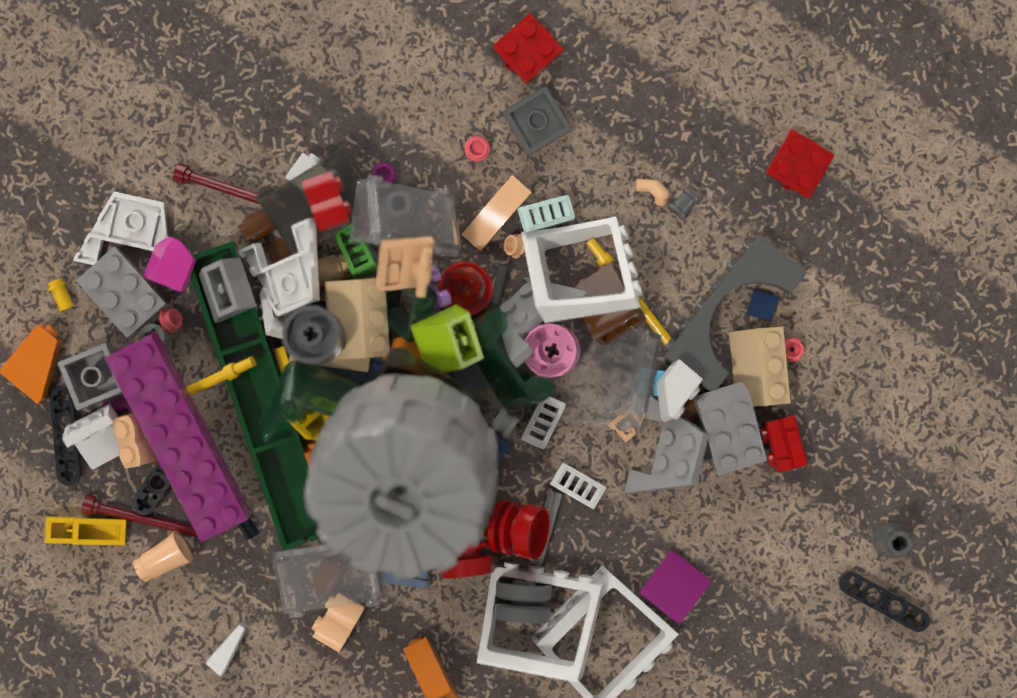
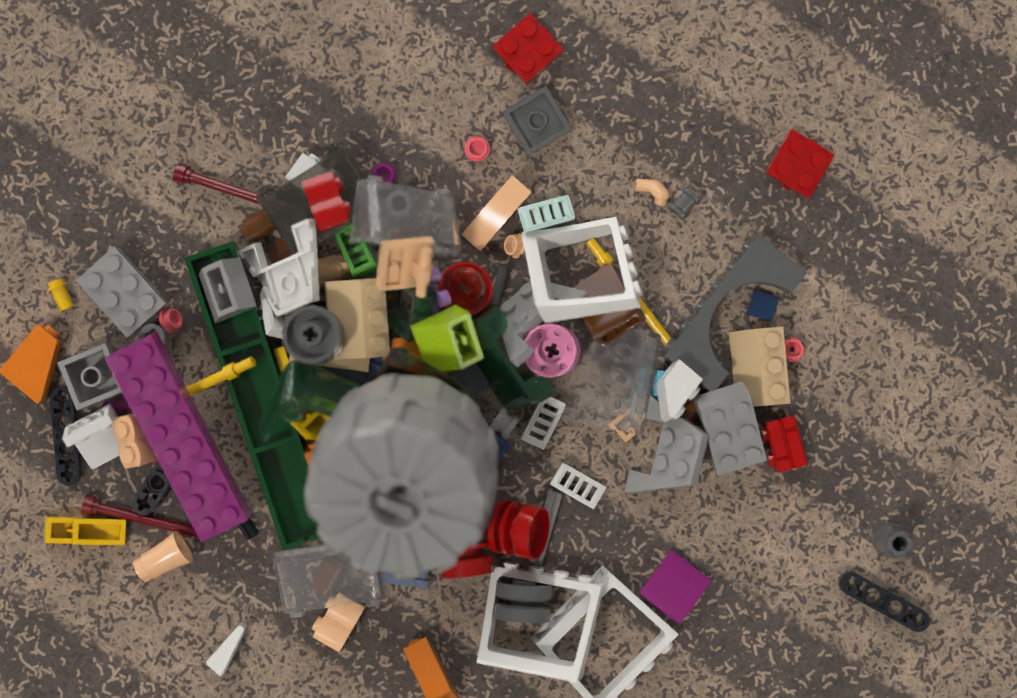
white wing [73,192,169,265] -> none
dark pink slope [143,236,196,293] -> none

